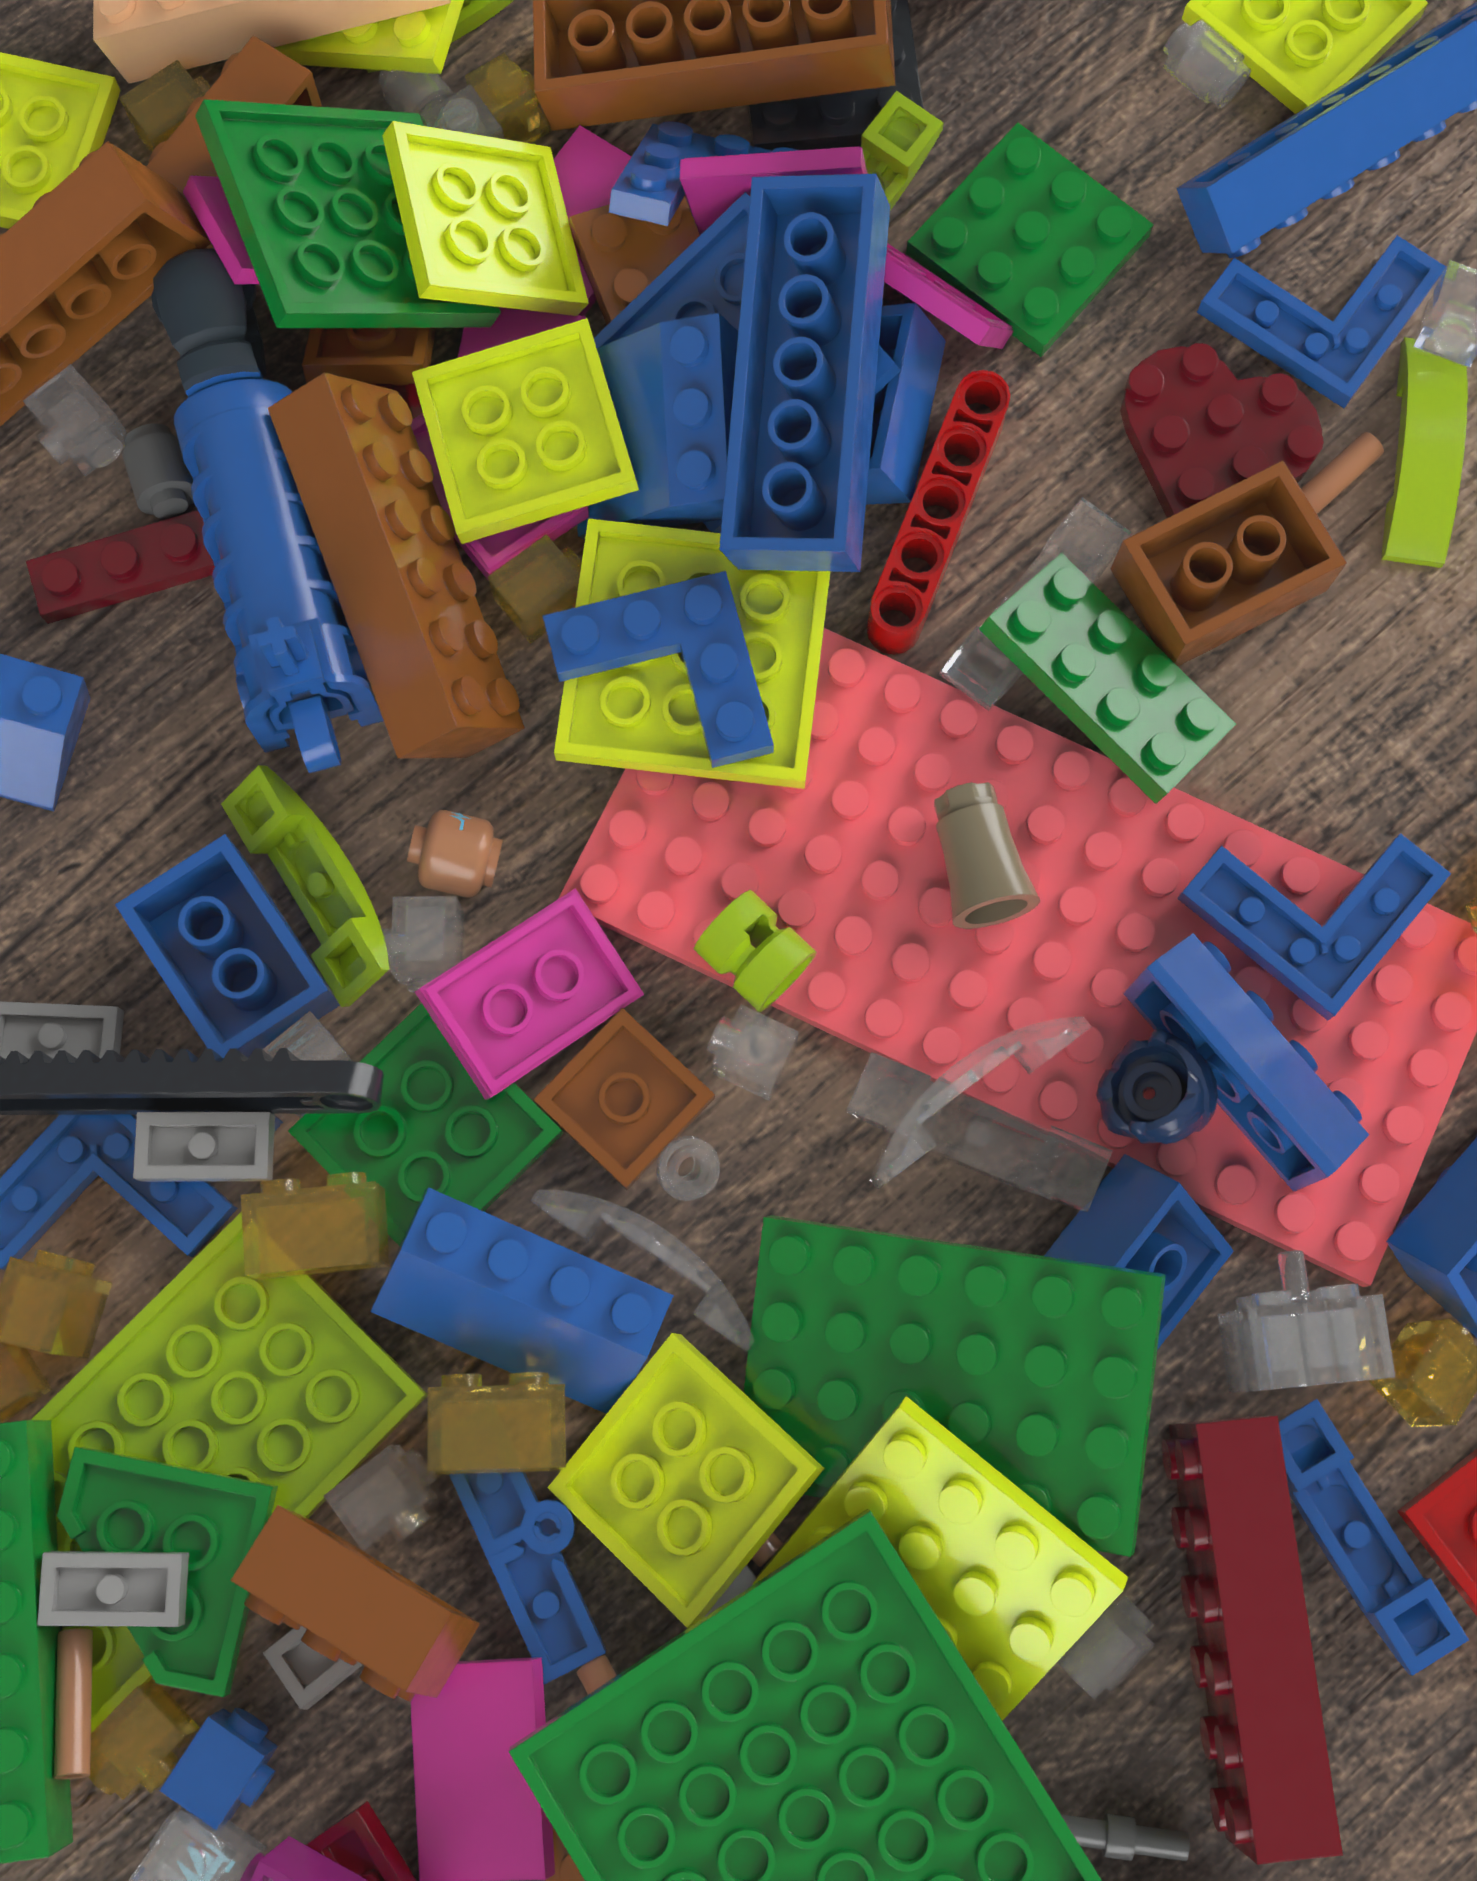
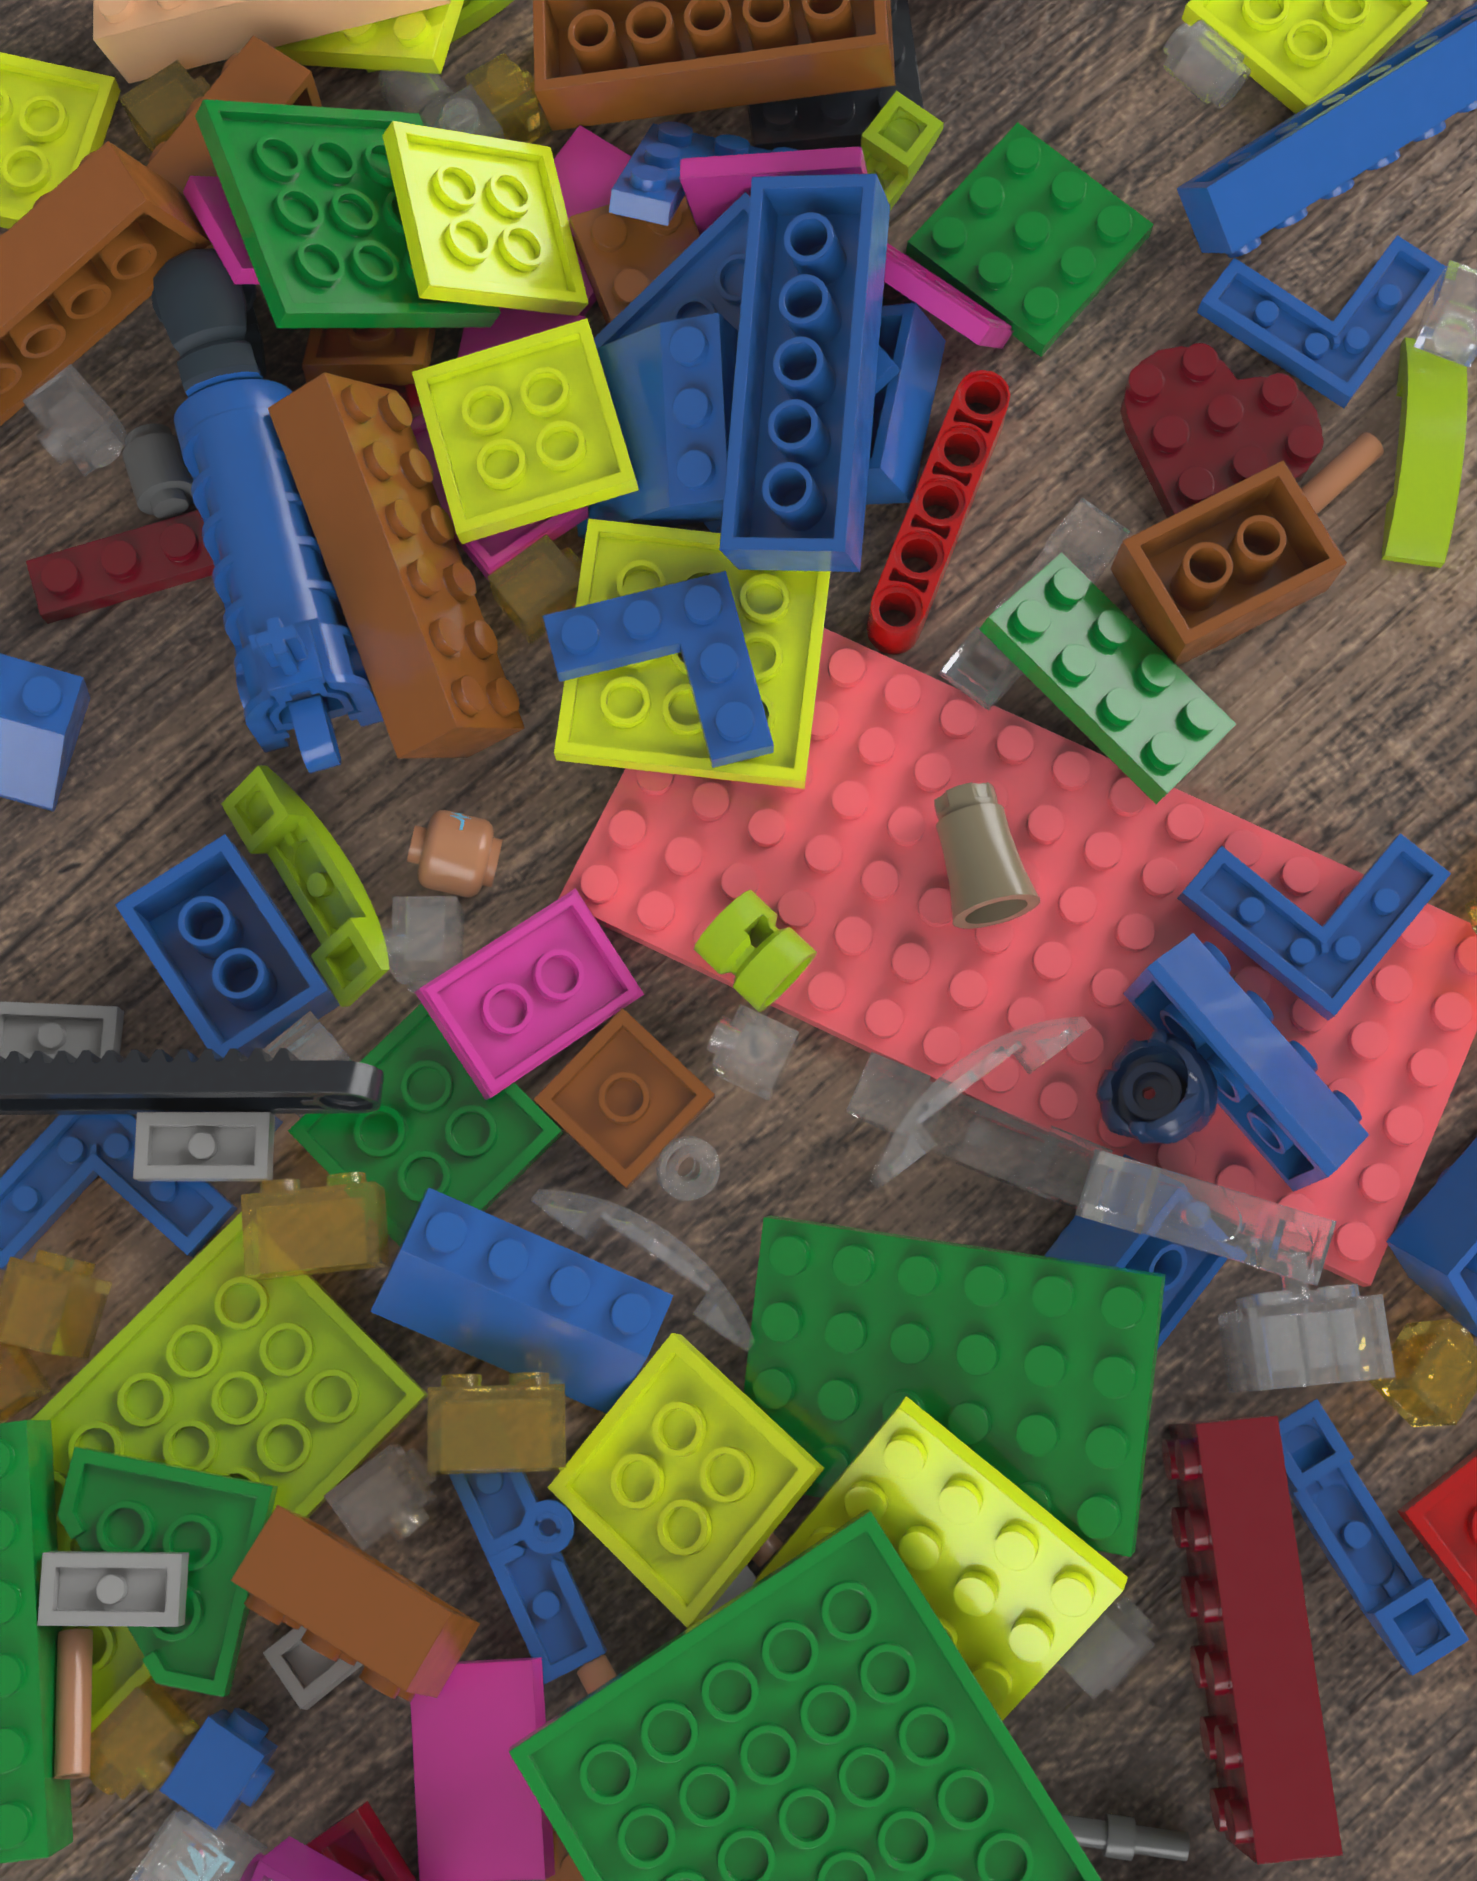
none -> clear slope [1075,1149,1336,1286]

